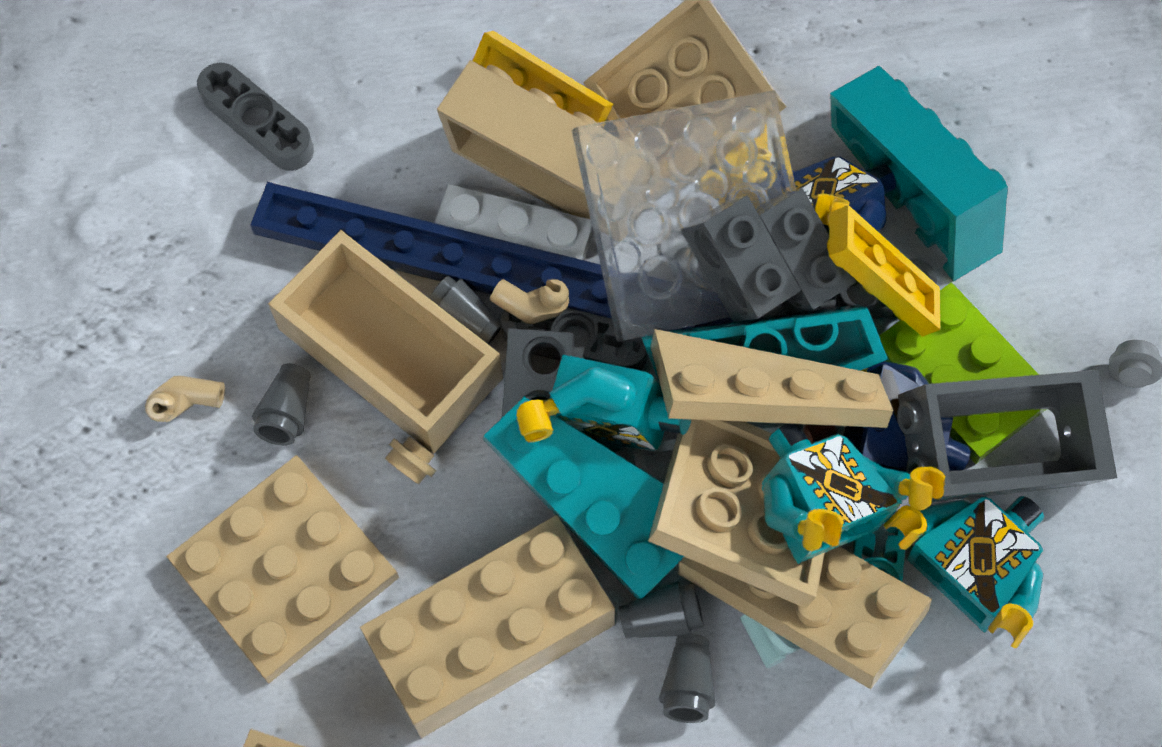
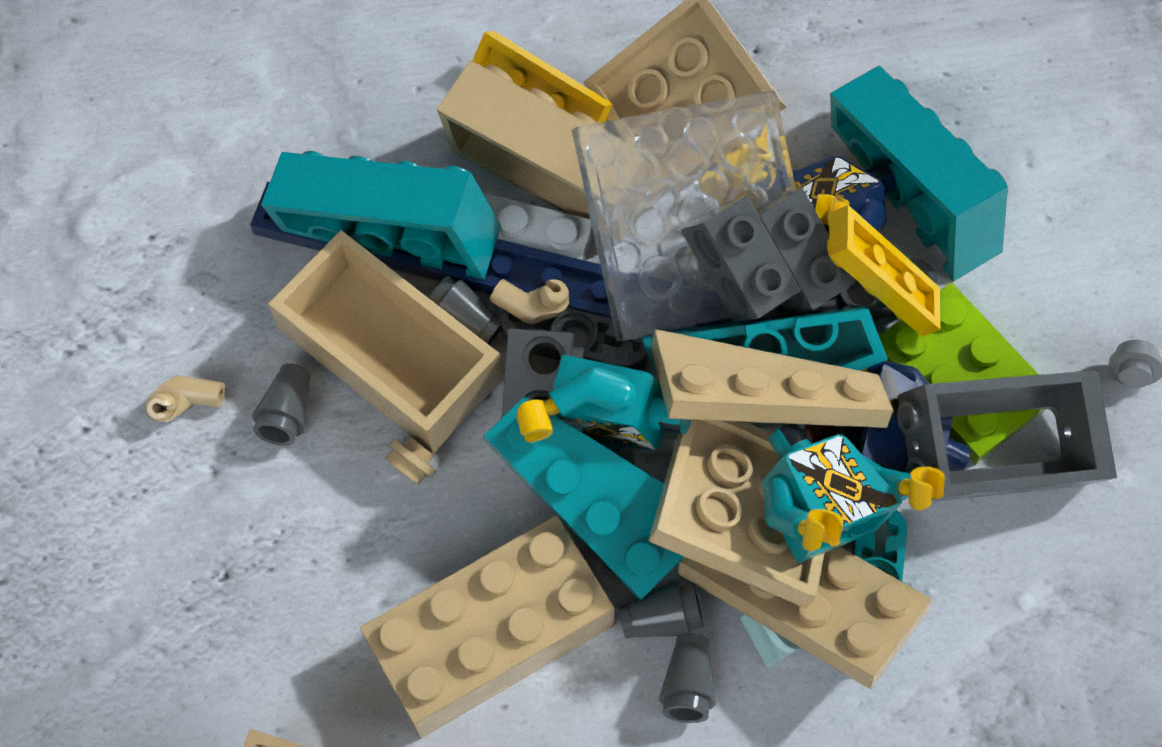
tan plate [166,455,399,684] -> none
dark grey beam [197,63,314,171] -> none
torso [884,495,1044,649] -> none
none -> teal wedge [261,151,502,280]

